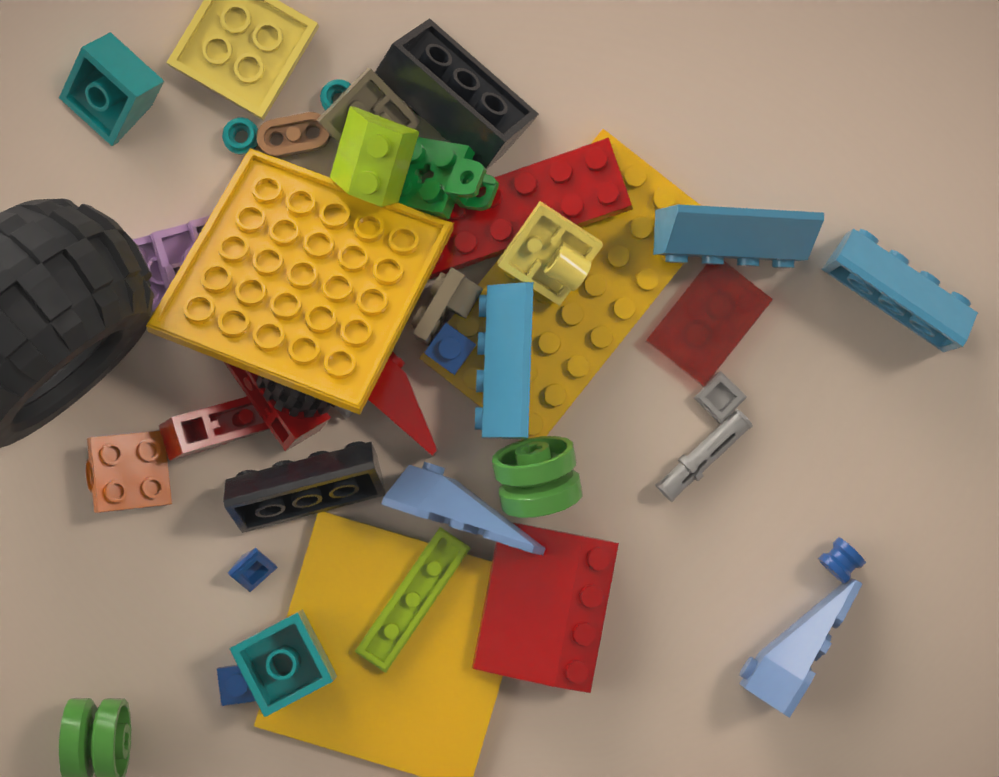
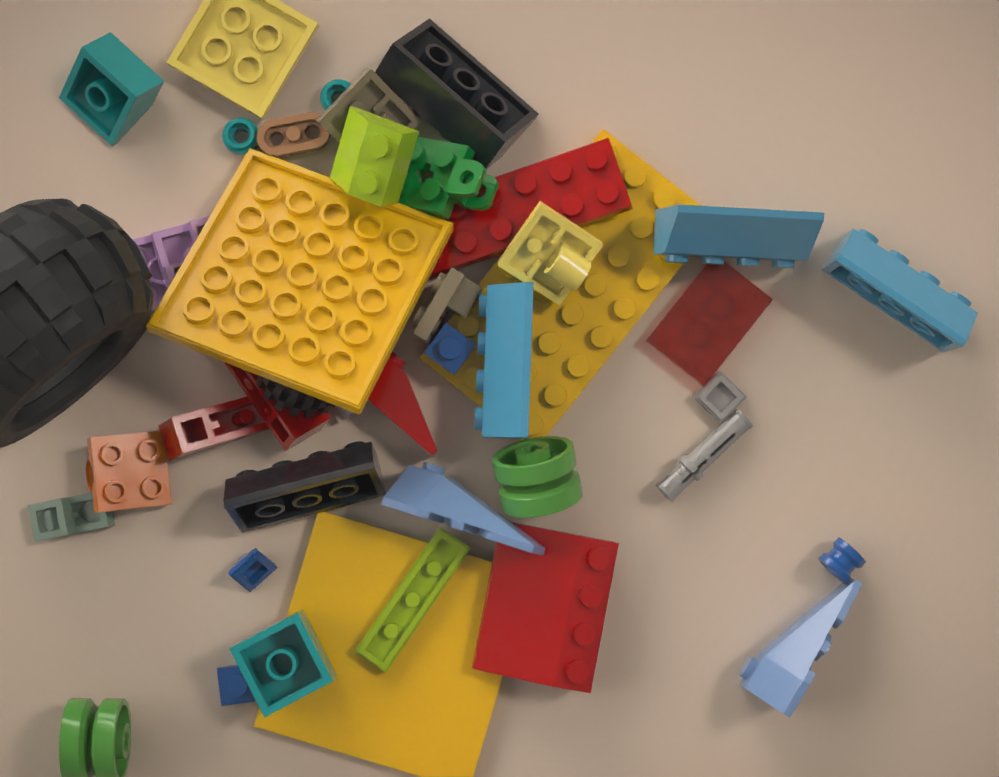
none -> sand green slope [28,492,115,542]

